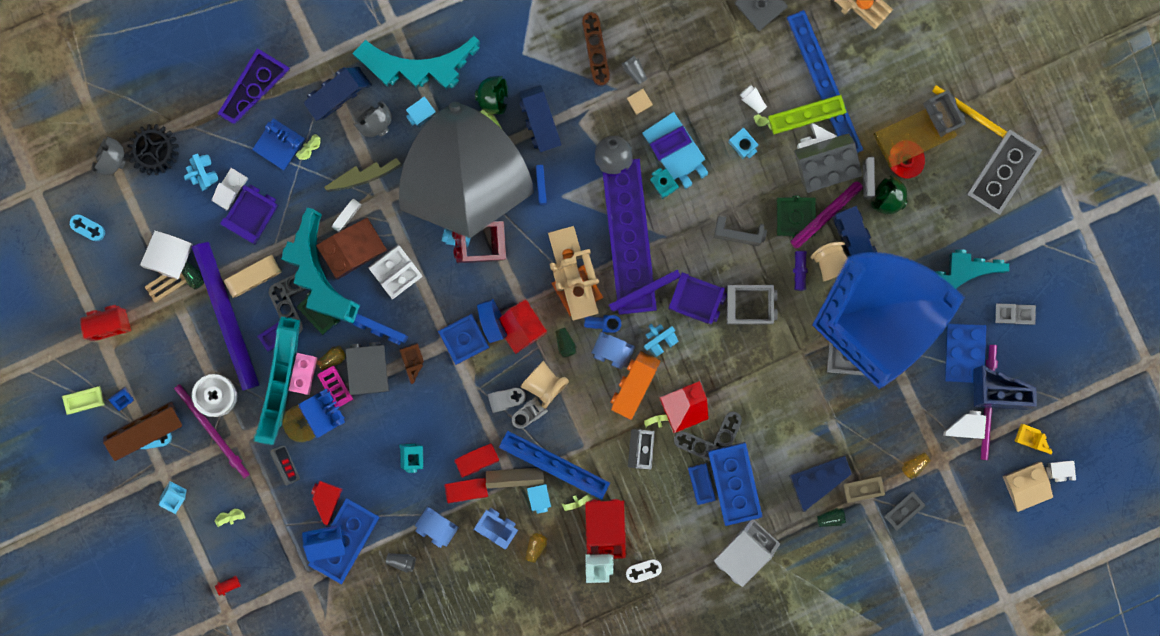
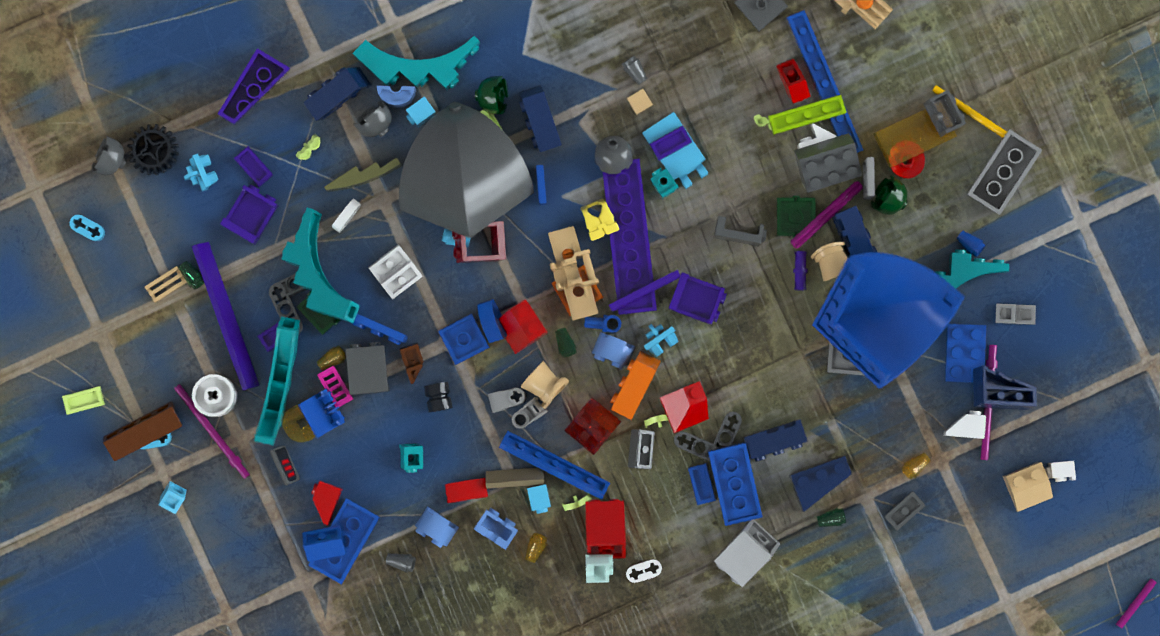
red brick [80,305,131,341] -> none
blue slope [108,387,134,411] -> none
white slope [140,231,193,279] -> none
white slope [211,168,248,210] -> none
yellowish green piece [215,509,246,527] -> none
red pin [215,575,241,596] -> none
tan beam [224,255,281,298] -> none
blue hinge [252,118,305,170] -> none
bright pink brick [288,353,318,395] -> none
copper slope [316,218,387,280] -> none
red slope [454,443,499,478] -> none
reddish brown beam [582,12,610,86] -> none
light grey window [727,285,778,325] -> none
medium azure brick [728,128,758,159] -> none
white cone [740,85,767,114] -> none
dark tan plate [843,476,885,503] -> none
yellow slope [1015,424,1052,455] -> none
none -> dark purple tile [234,146,273,188]
none -> medium blue cylinder [377,86,416,108]
none -> black wheel [424,382,453,413]
none -> clear red slope [564,398,621,455]
none -> light yellow piece [580,199,619,241]
none -> dark blue wedge [743,419,808,462]
none -> red slope [776,58,811,104]
none -> blue cone [956,230,986,257]
none -> magenta bar [1116,578,1157,629]

